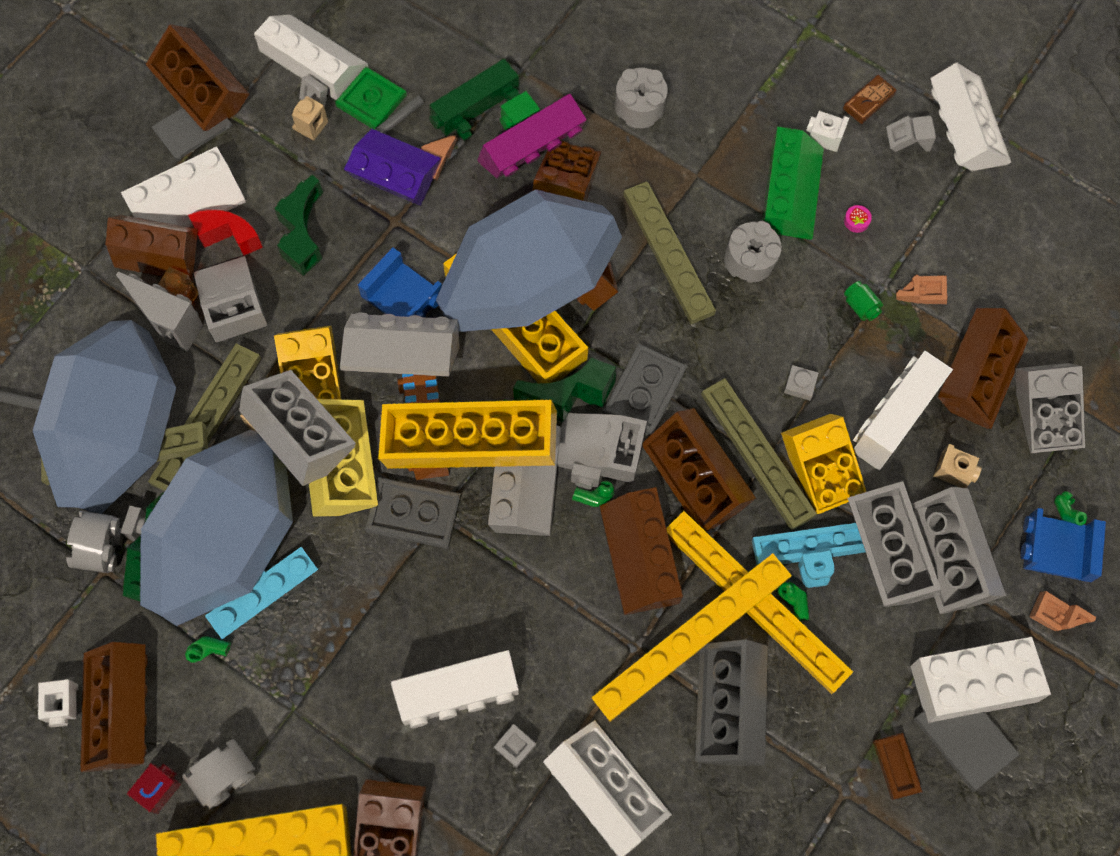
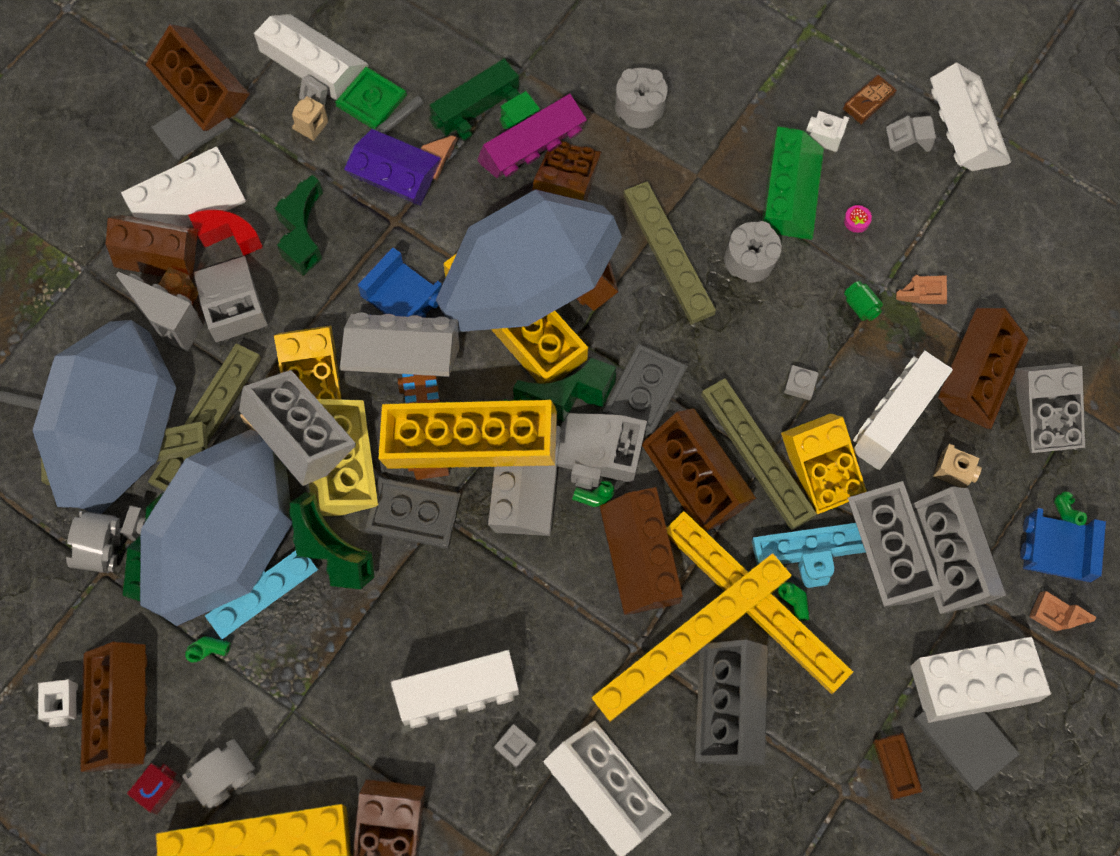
none -> dark green arch [289,493,375,590]

